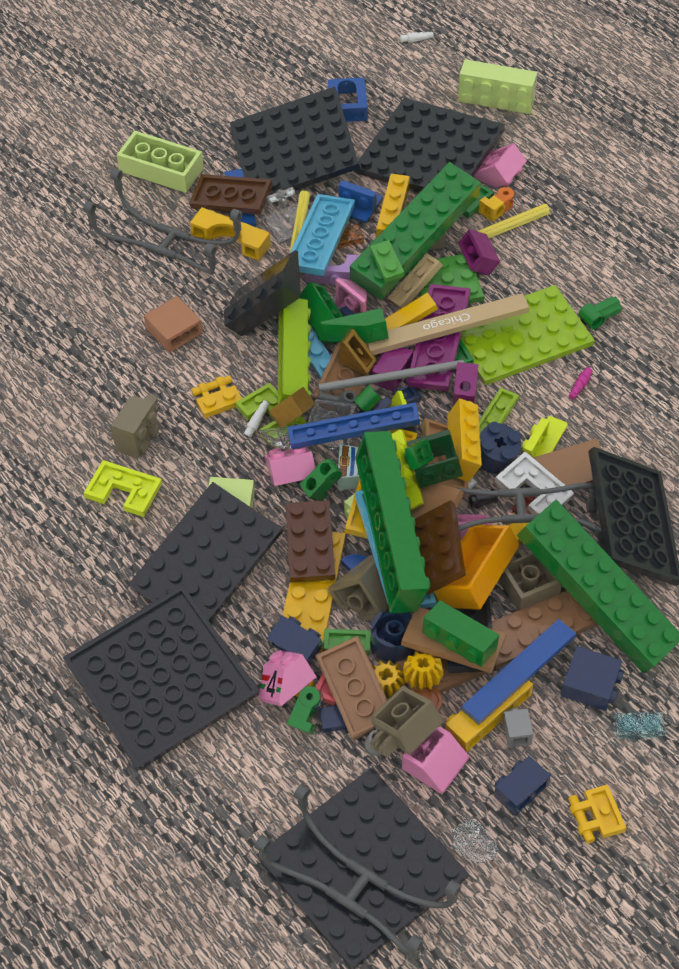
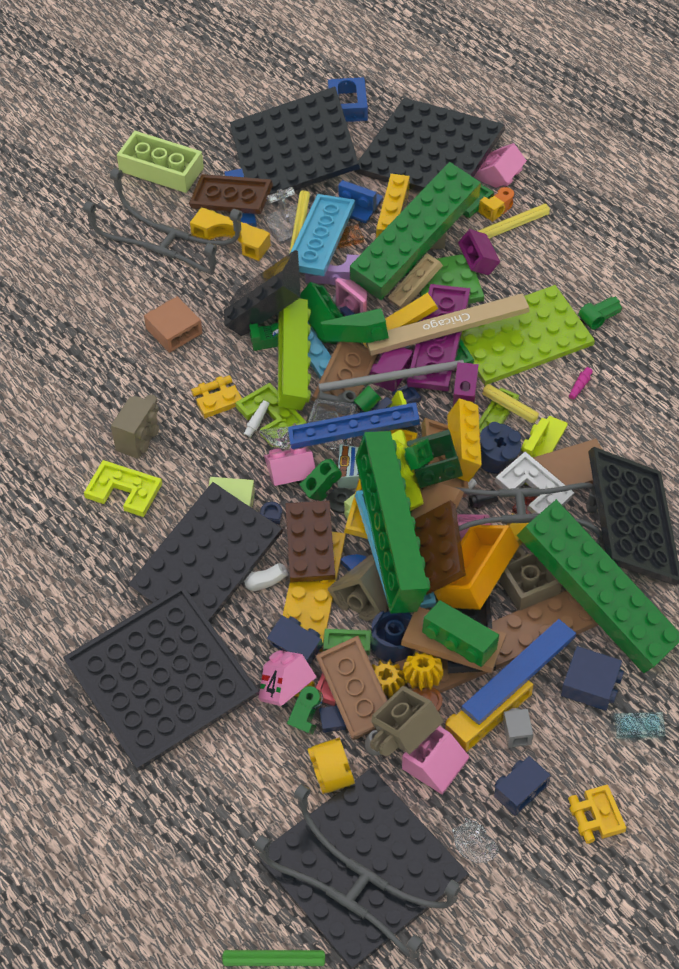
pearl gold slope [269,387,315,429] -> none
pearl gold slope [339,329,377,375] -> none
bright green plate [370,240,404,283] -> none
white animal [400,32,433,43] -> none
yellowish green brick [458,59,537,114] -> none
none -> bright green axle [222,950,325,966]
none -> white arm [244,563,289,591]
none -> green leg [249,323,278,351]
none -> dark blue tile [260,502,283,525]
none -> yellow brick [307,737,355,794]
none -> pearl dark grey piece [327,488,354,513]
none -> light yellow axle [482,384,539,423]

